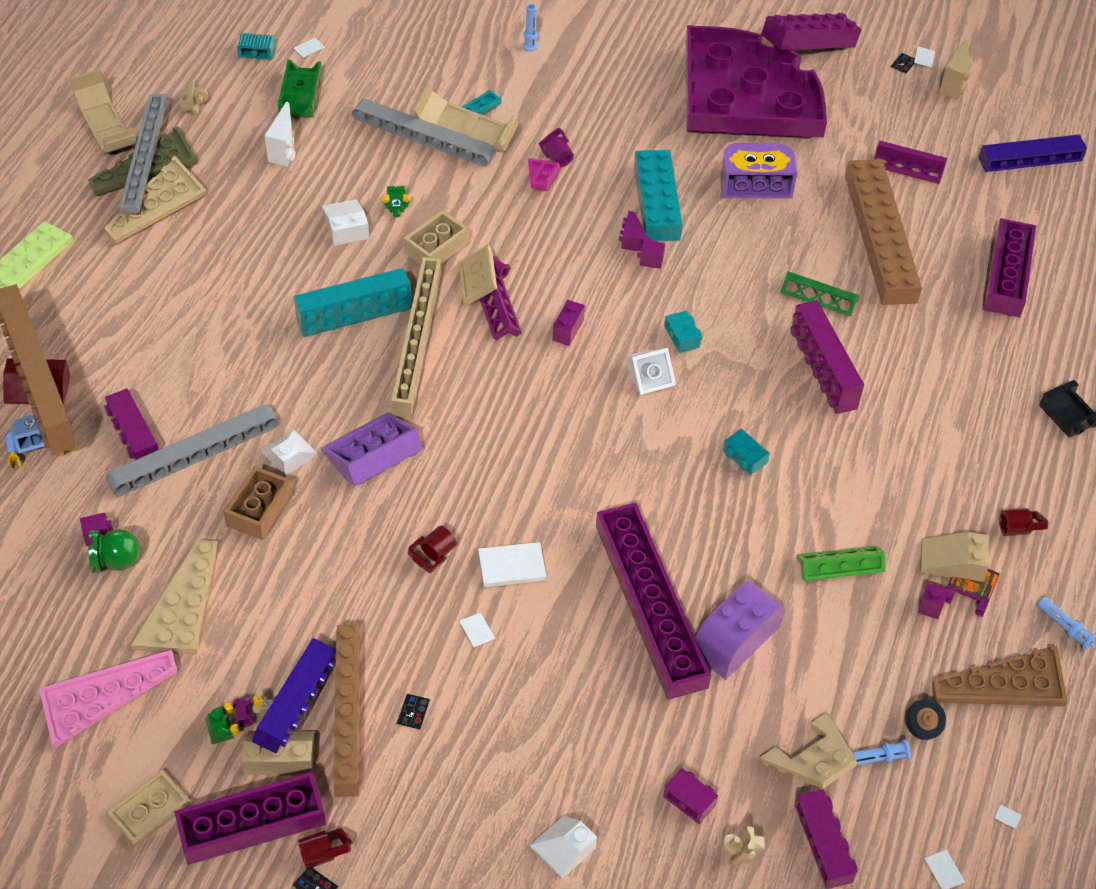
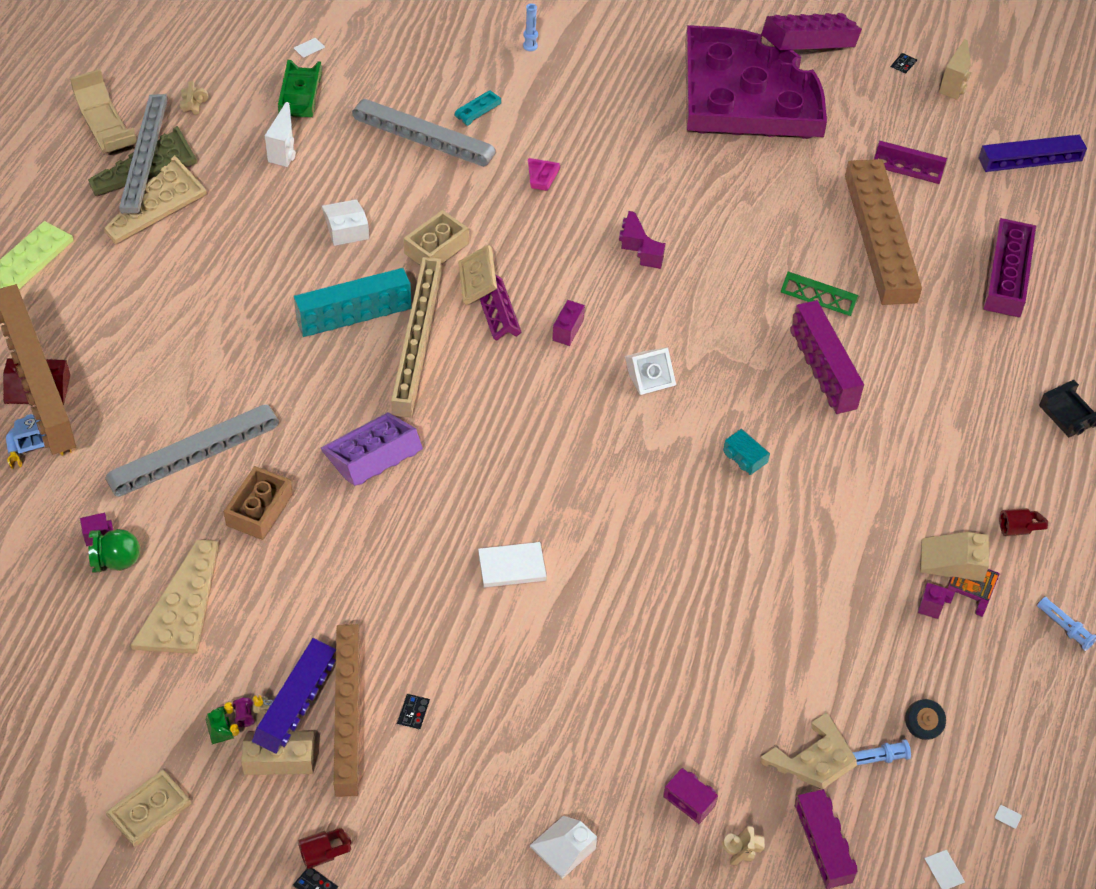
bright pink wing [39,650,178,749] -> none
magenta brick [104,388,159,460] -> none
magenta brick [174,772,326,865] -> none
teal brick [237,32,275,60] -> none
white slope [261,429,318,476] -> none
green piece [382,186,410,217] -> none
dark red piece [408,526,457,573] -> none
tan windscreen [413,83,518,152] -> none
white sticker [460,612,495,647] -> none
magenta bush [493,256,510,279] -> none
magenta piece [539,128,574,168] -> none
magenta brick [596,503,711,700] -> none
teal brick [634,150,682,241] -> none
teal brick [664,310,703,354] -> none
medium lavender brick [696,581,785,680] -> none
medium lavender brick [720,143,797,198] -> none
bright green fence [797,546,885,581] -> none
white sticker [914,46,935,68] -> none
medium nougat wing [932,645,1068,706] -> none

